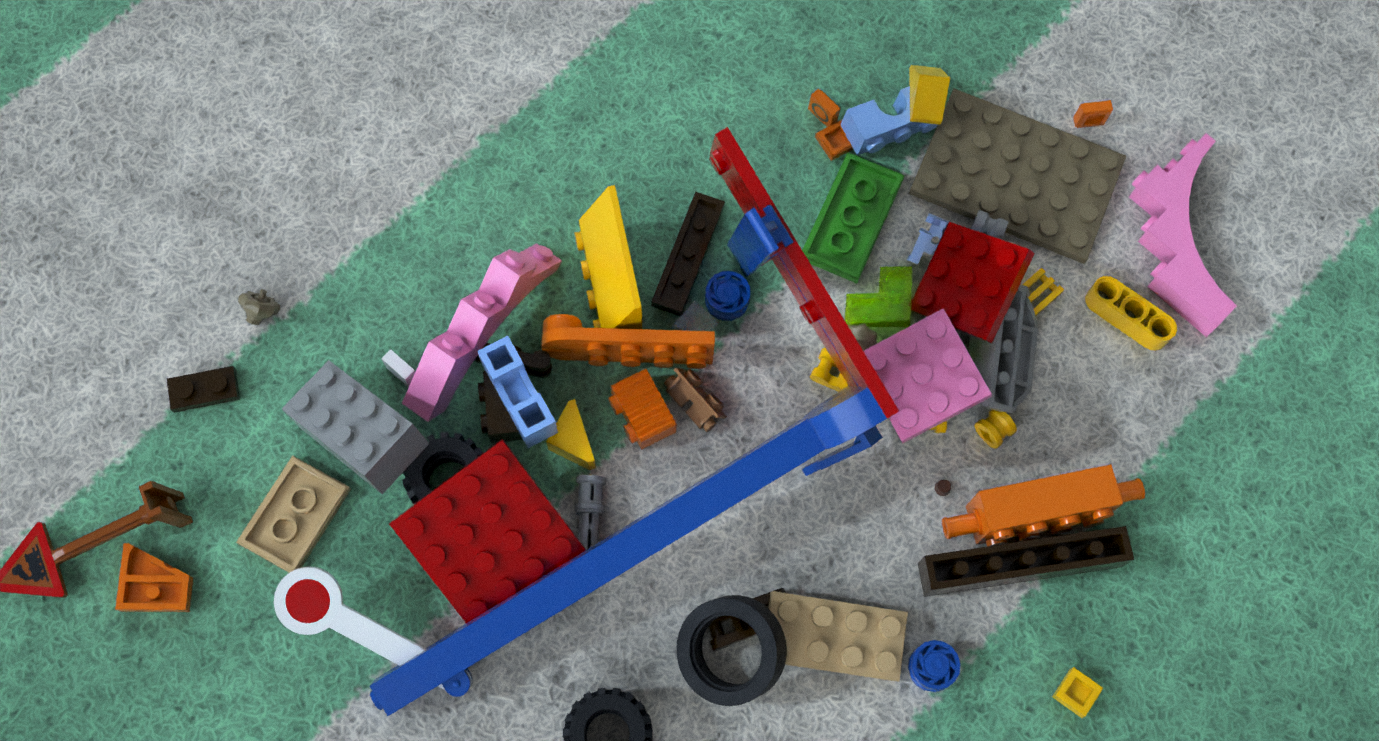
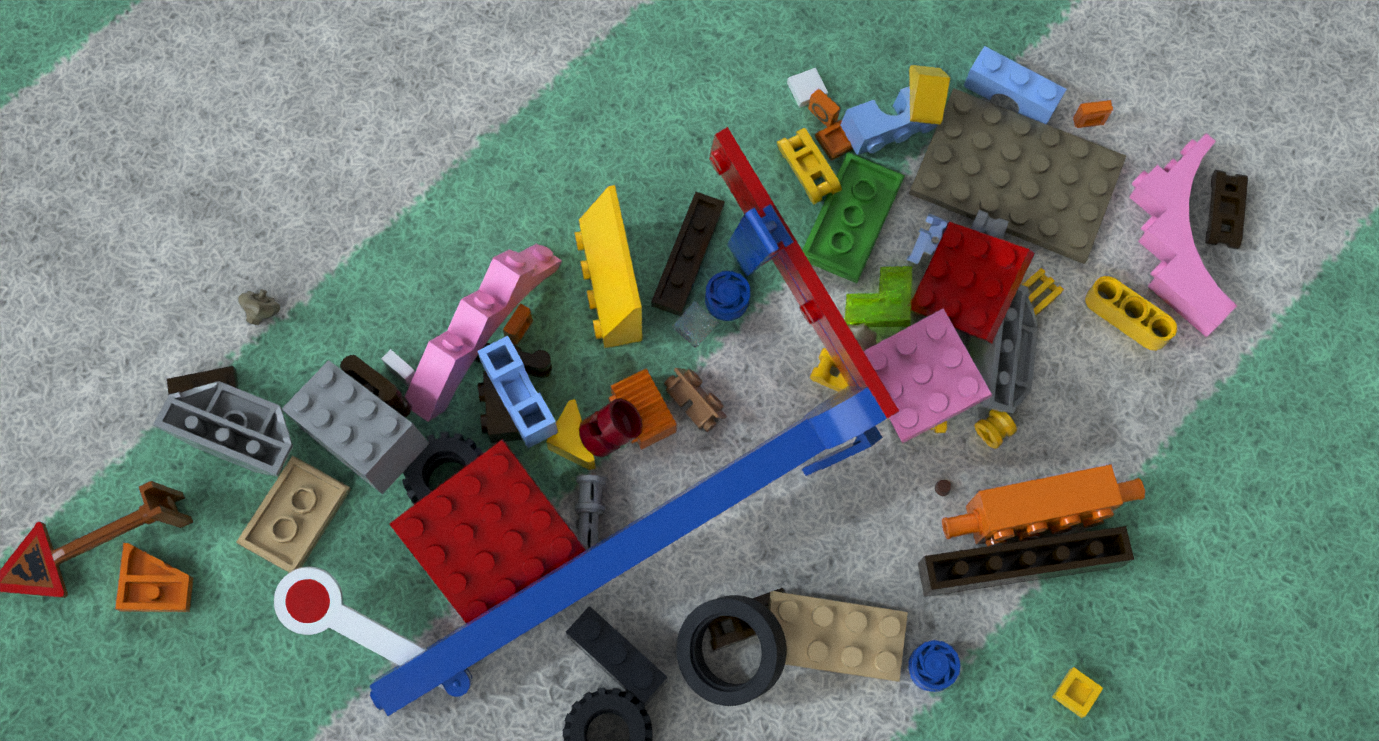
orange plate [541,314,715,369] -> none
none -> light grey wedge [153,381,293,477]
none -> dark brown plate [340,355,412,418]
none -> orange tile [503,303,533,345]
none -> black brick [566,606,668,706]
none -> dark red wheel [579,398,643,457]
none -> yellow plate [777,128,842,205]
none -> white tile [787,68,828,108]
none -> light blue arch [964,46,1067,124]
none -> dark brown plate [1205,170,1248,249]

